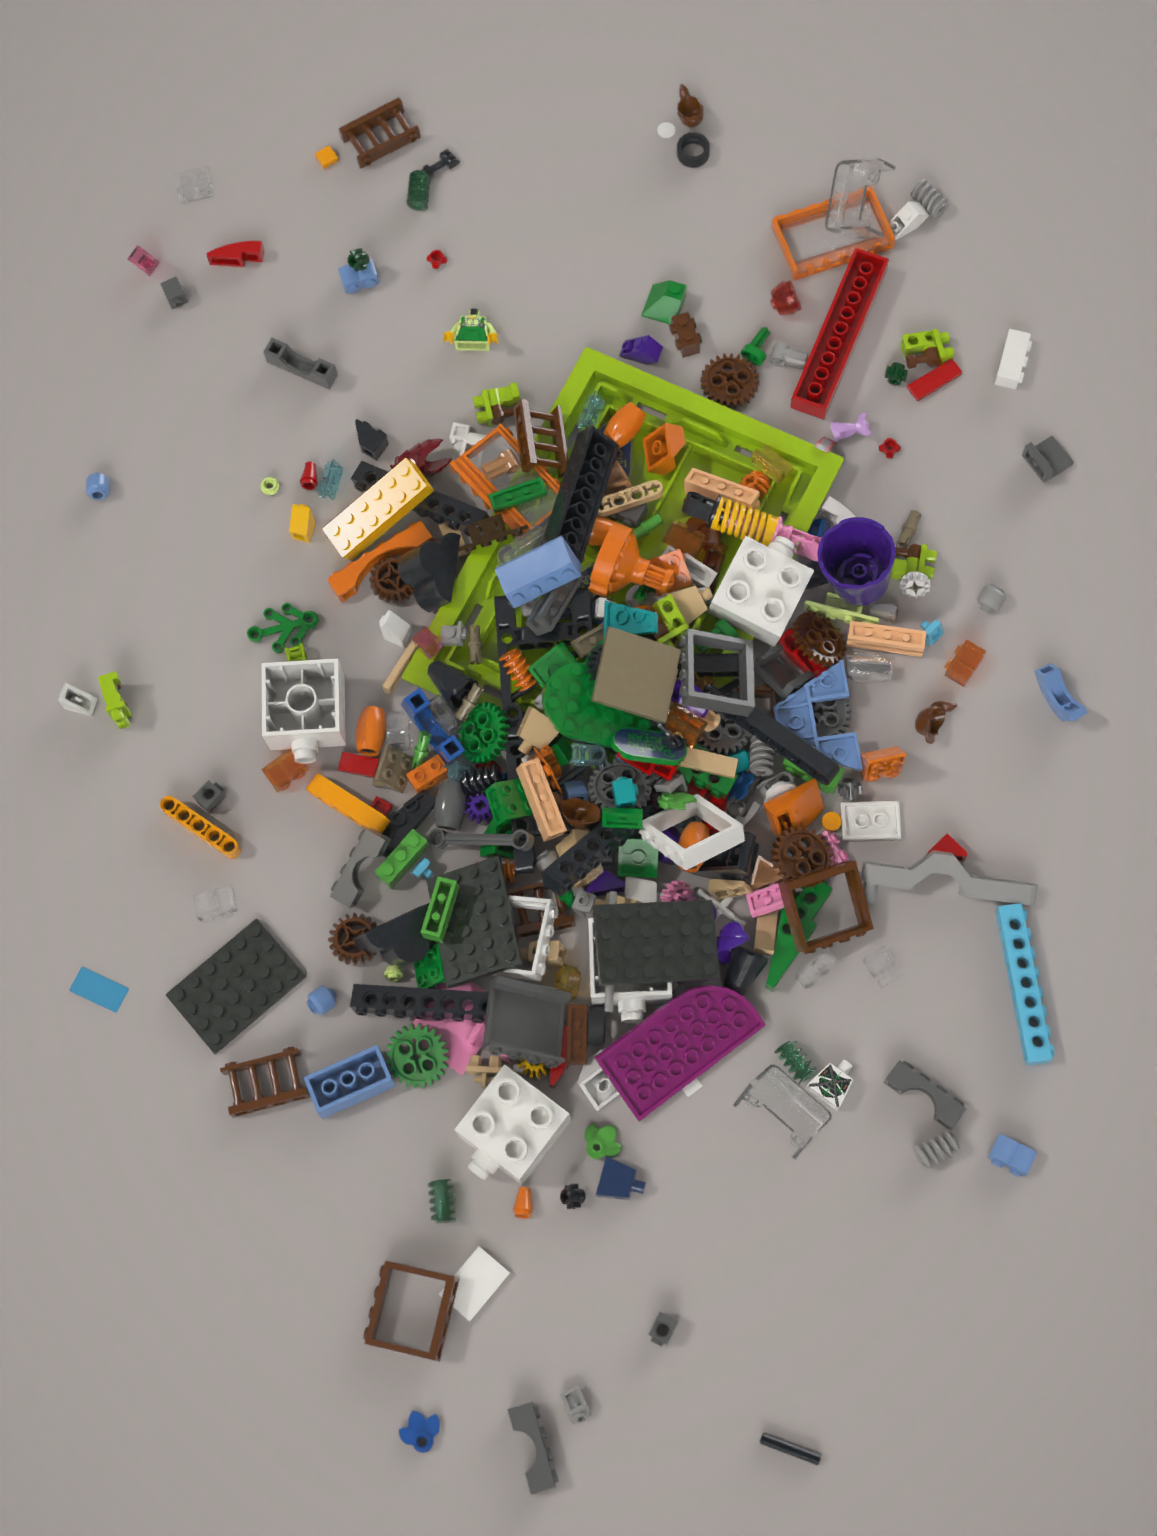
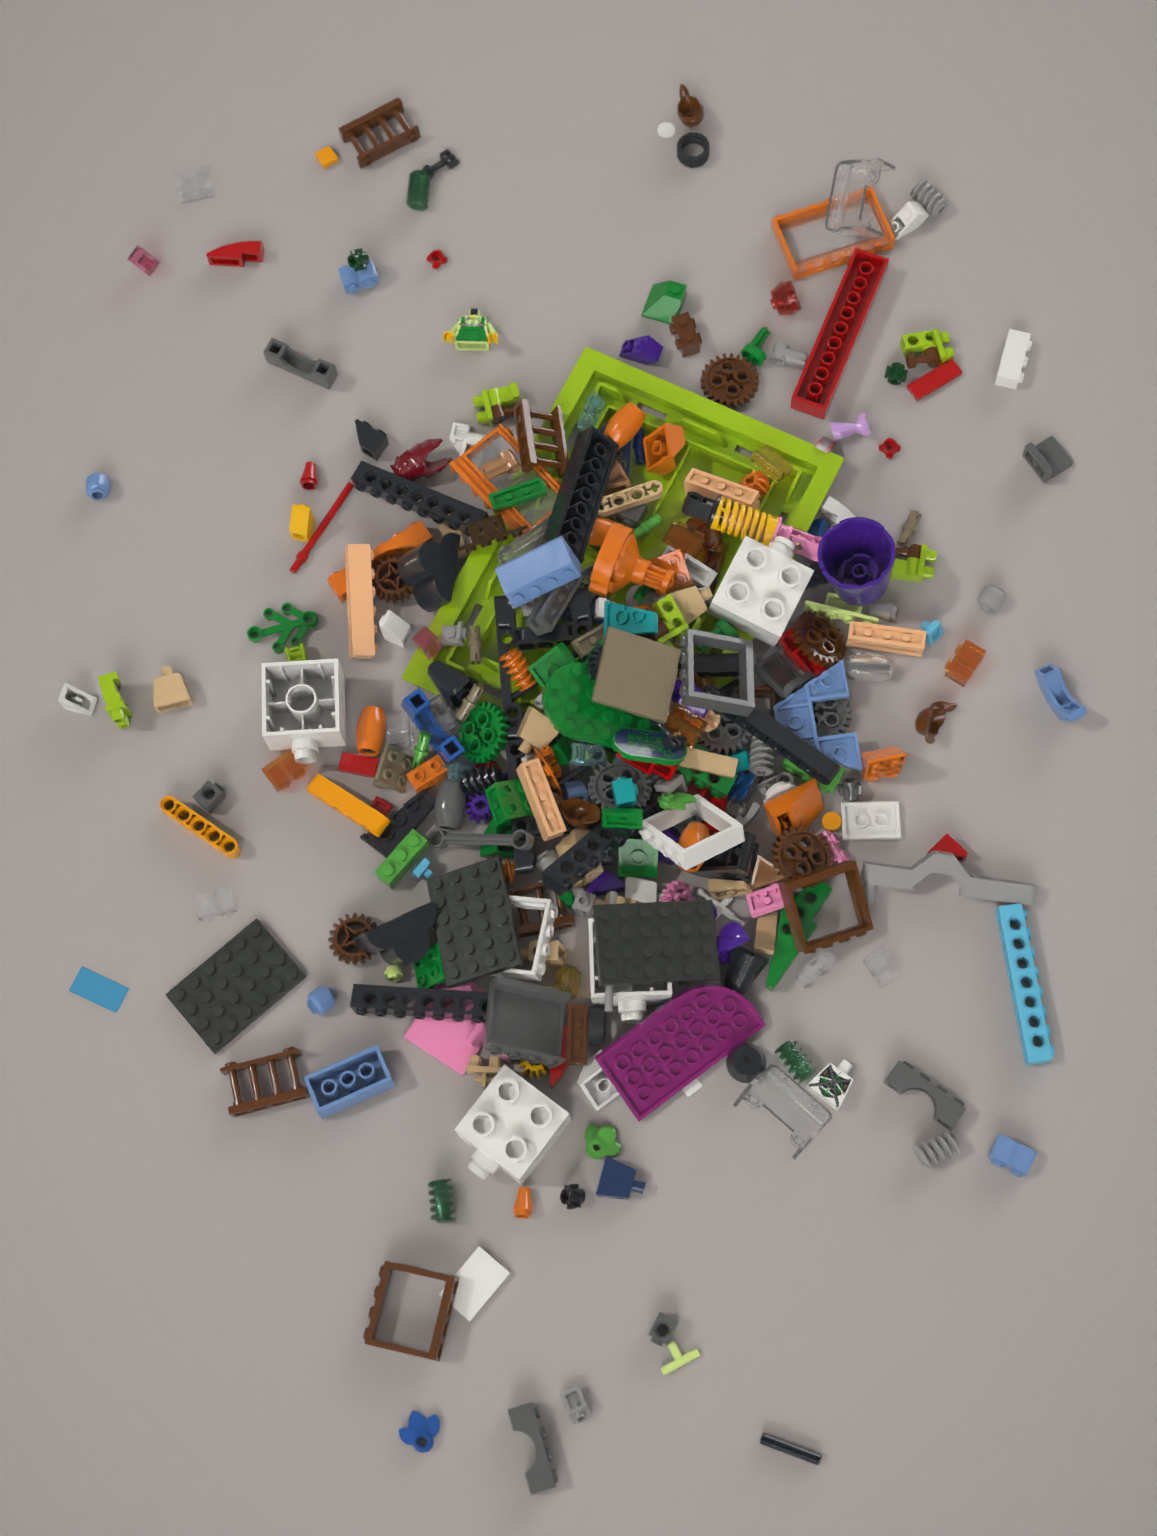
dark grey brick [160,276,188,309] -> none
yellowish green plate [261,477,279,495] -> none
clear light blue hinge [318,459,343,500] -> none
brick [323,458,435,561] -> none
dark grey arch [330,828,391,908] -> none
tan tile [382,640,419,695] -> none
green gear [385,1023,450,1089] -> none
bright green brick [421,876,460,943] -> none
white gear [900,572,930,599] -> none
none -> tan torso [154,666,193,713]
none -> red bar [289,482,354,574]
none -> light nougat brick [345,544,378,658]
none -> clear blue pin [632,427,646,466]
none -> yellowish green piece [661,1341,700,1375]
none -> black cone [726,1043,766,1083]

